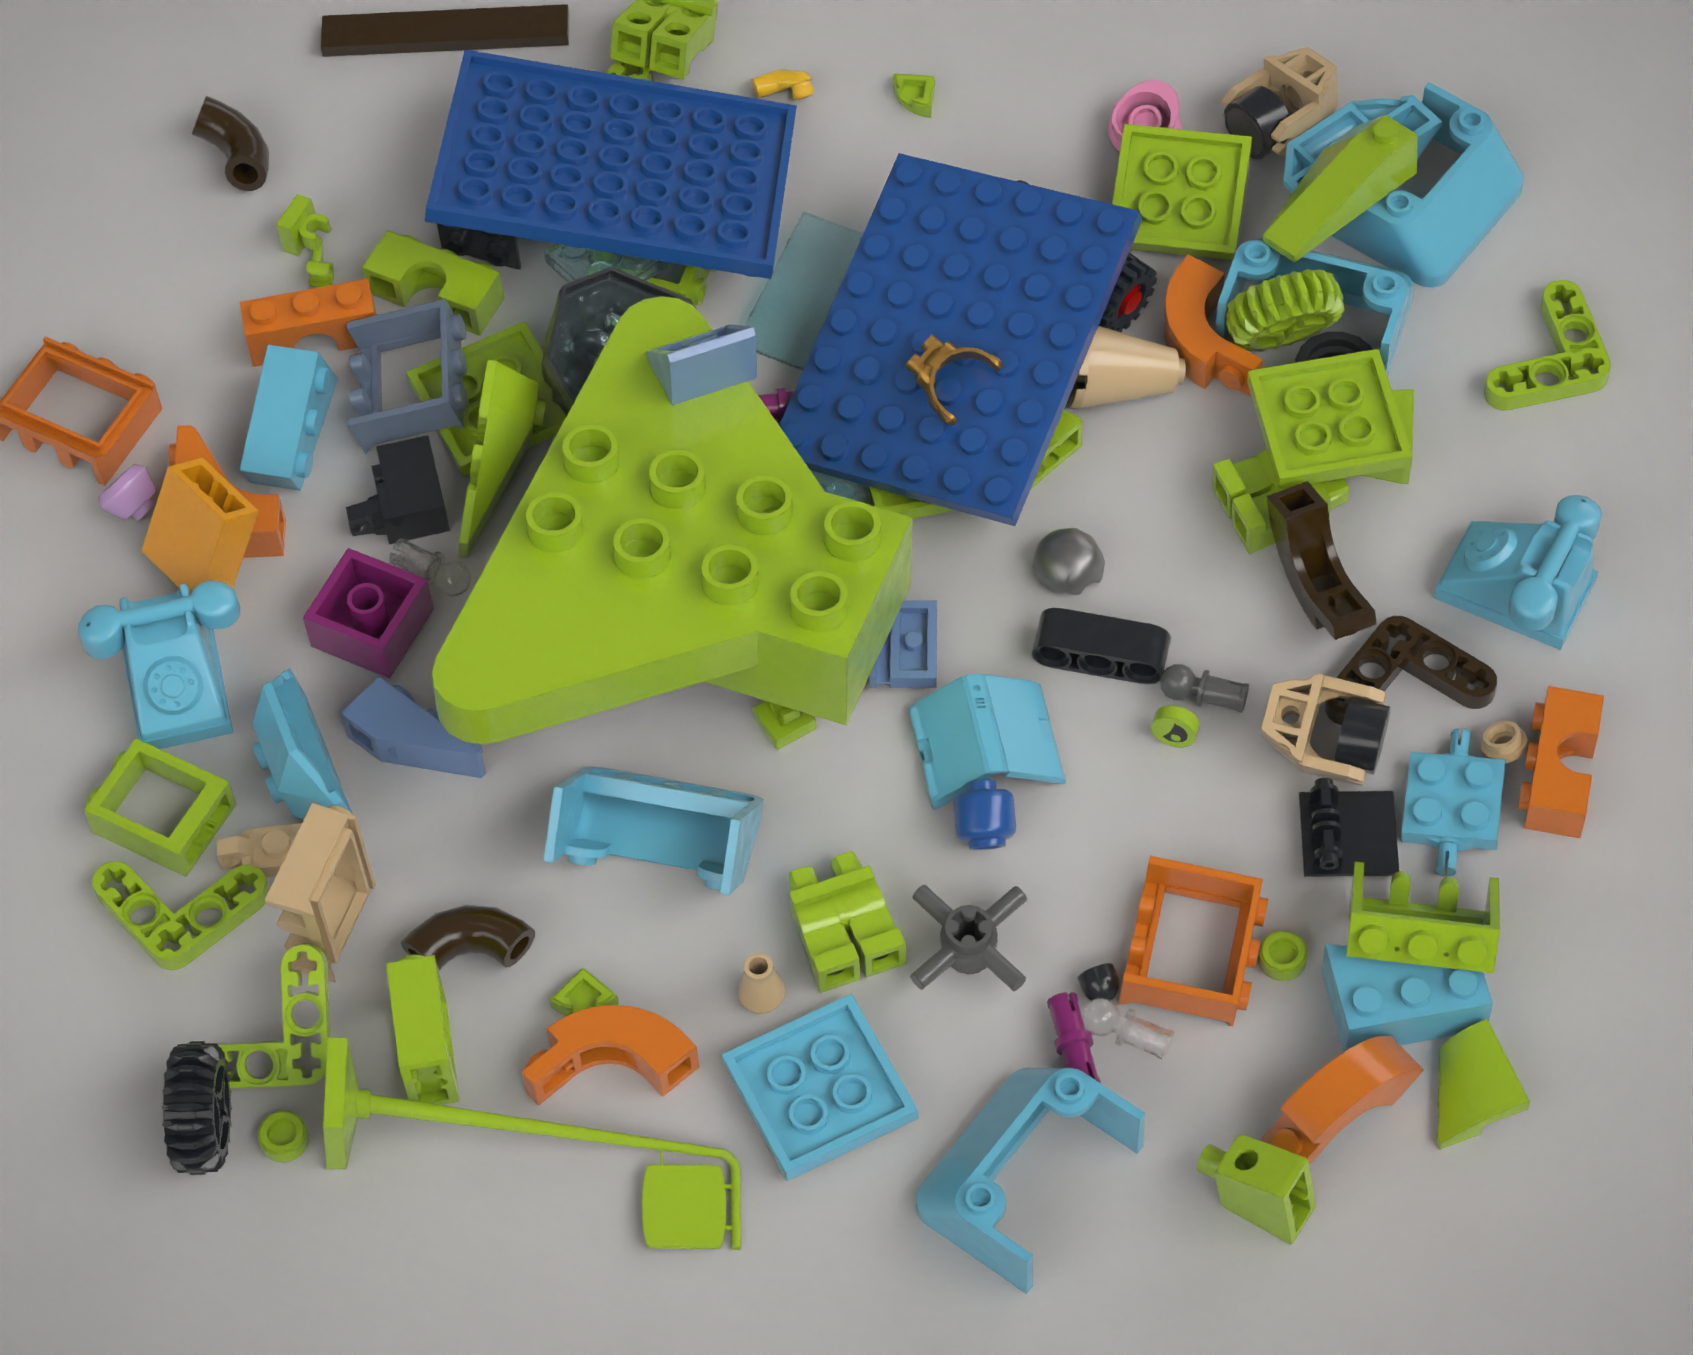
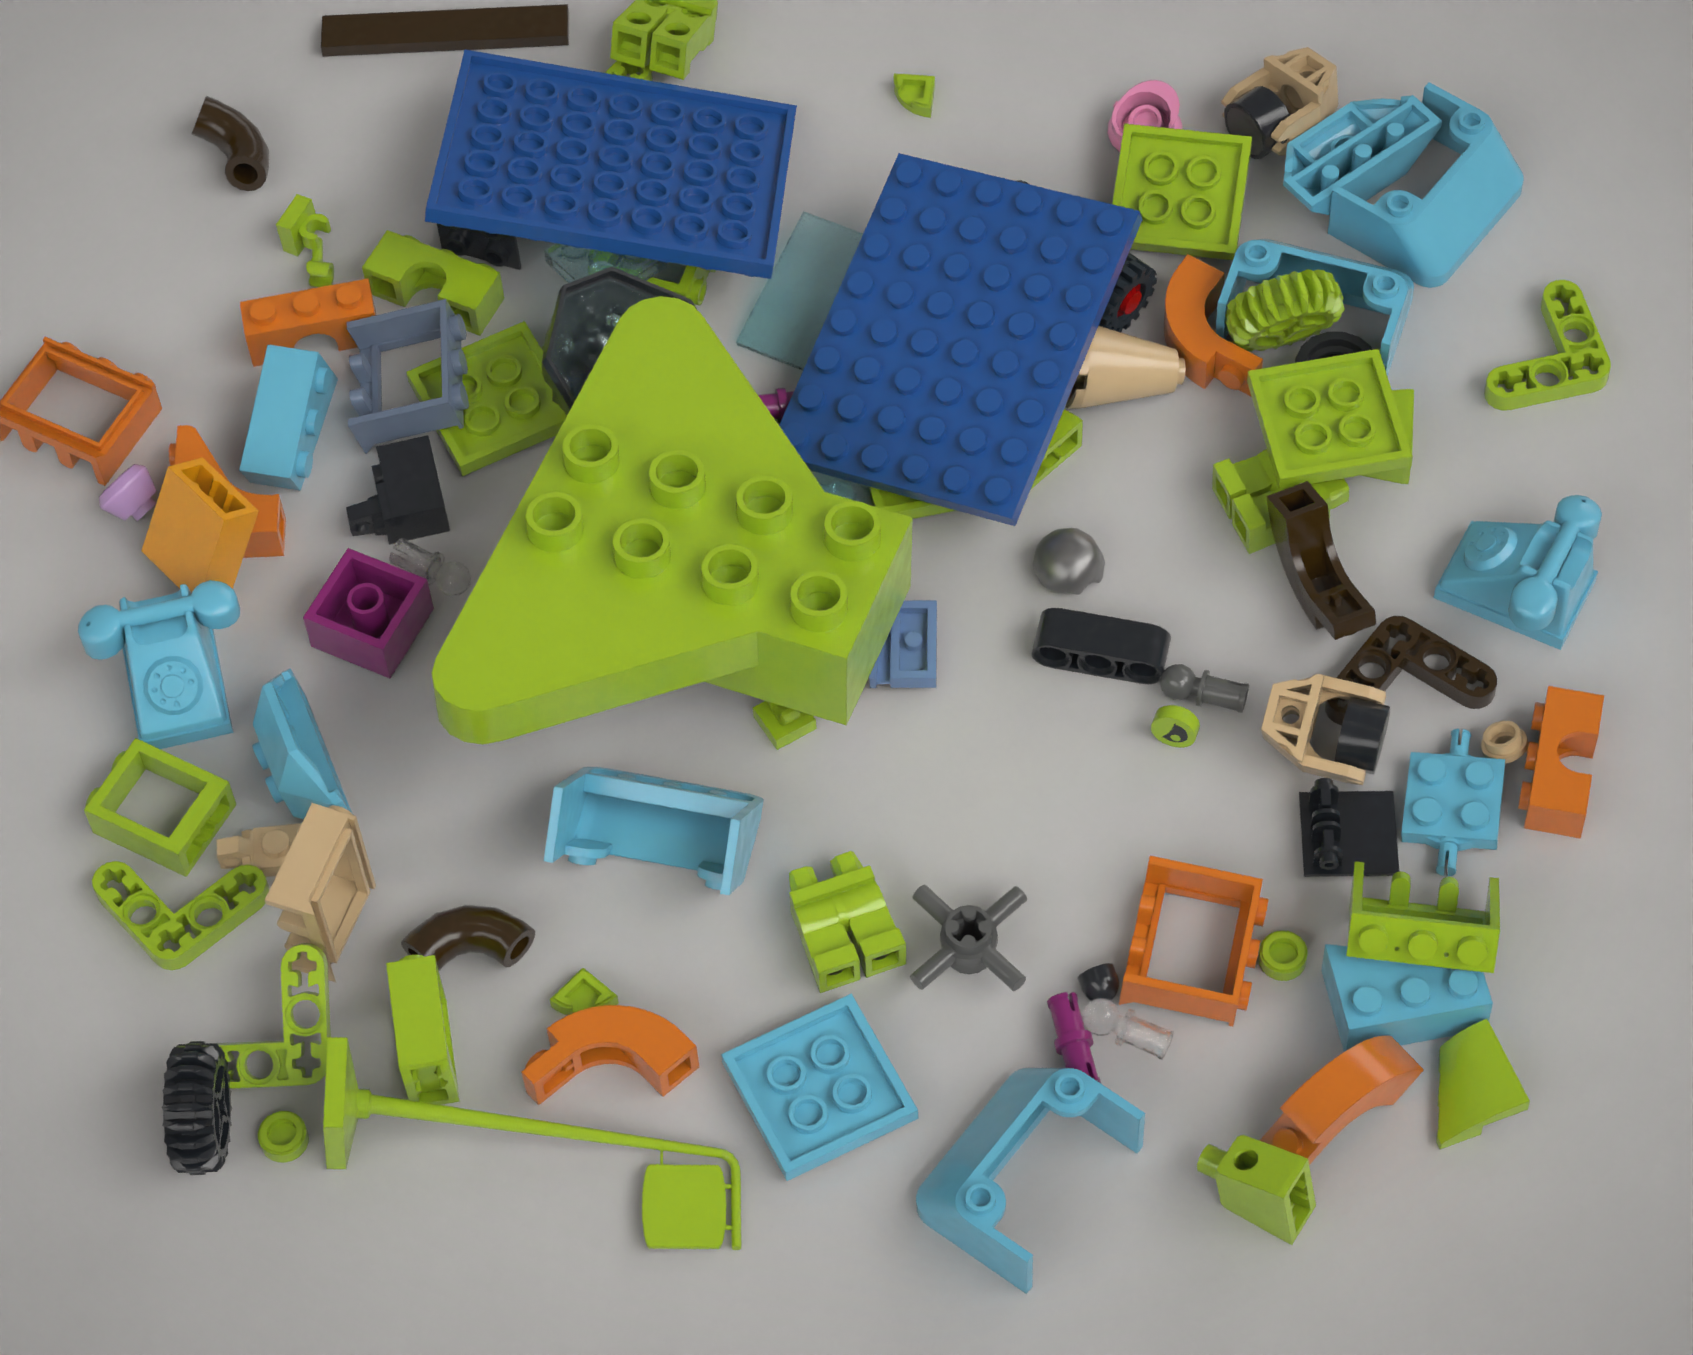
medium blue slope [341,676,486,778] -> none
lime wedge [458,360,546,558] -> none
medium blue slope [646,325,757,406] -> none
tan cone [737,953,785,1014] -> none
yellow arm [751,69,814,100] -> none
pearl gold helmet [905,334,1003,426] -> none
medium azure piece [909,674,1066,809] -> none
blue head [953,780,1016,850] -> none
lime wedge [1263,115,1418,263] -> none

